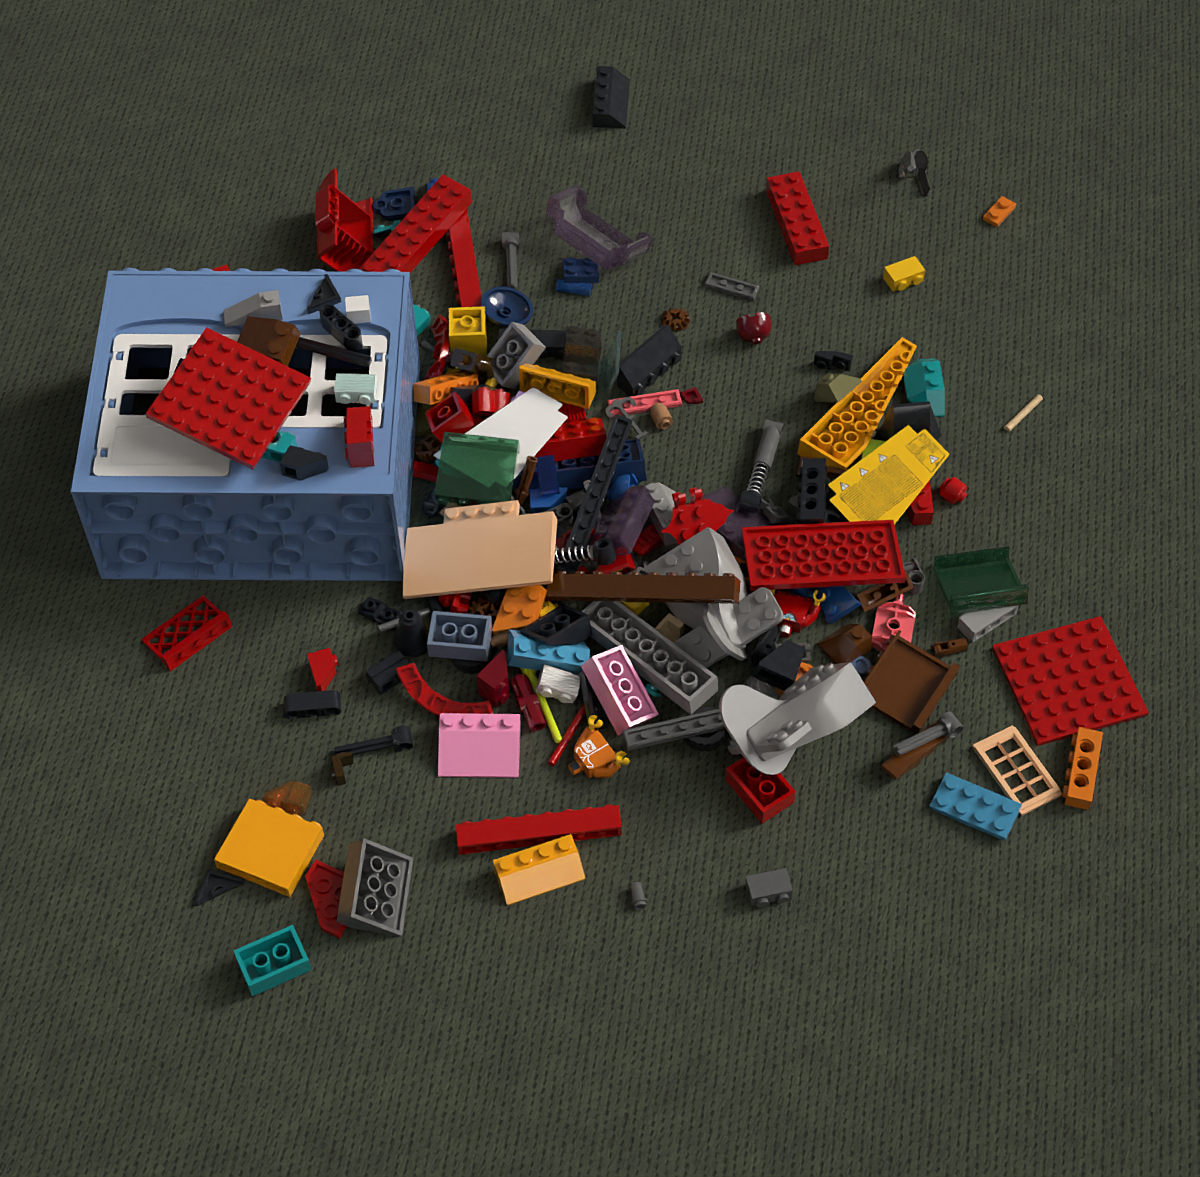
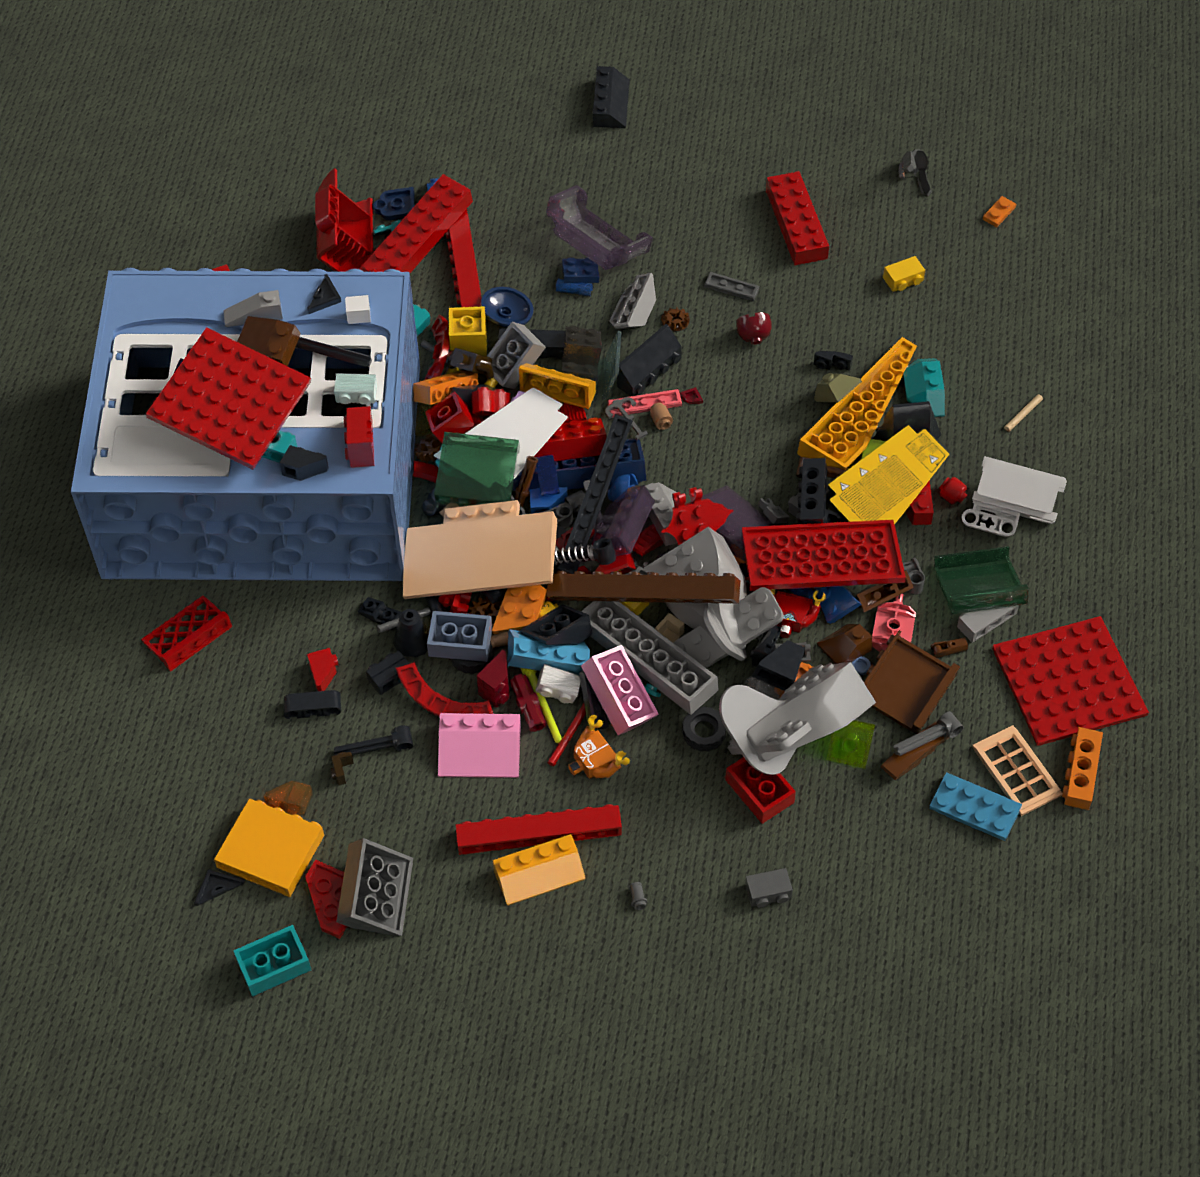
black beam [319,304,363,352] -> none
dark grey axle [502,232,520,289] -> none
dark grey tile [623,696,778,751] -> none
piece [739,420,784,514] -> none
none -> light grey wedge [610,273,656,329]
none -> clear neon green slope [826,720,875,769]
none -> white piece [962,456,1067,537]

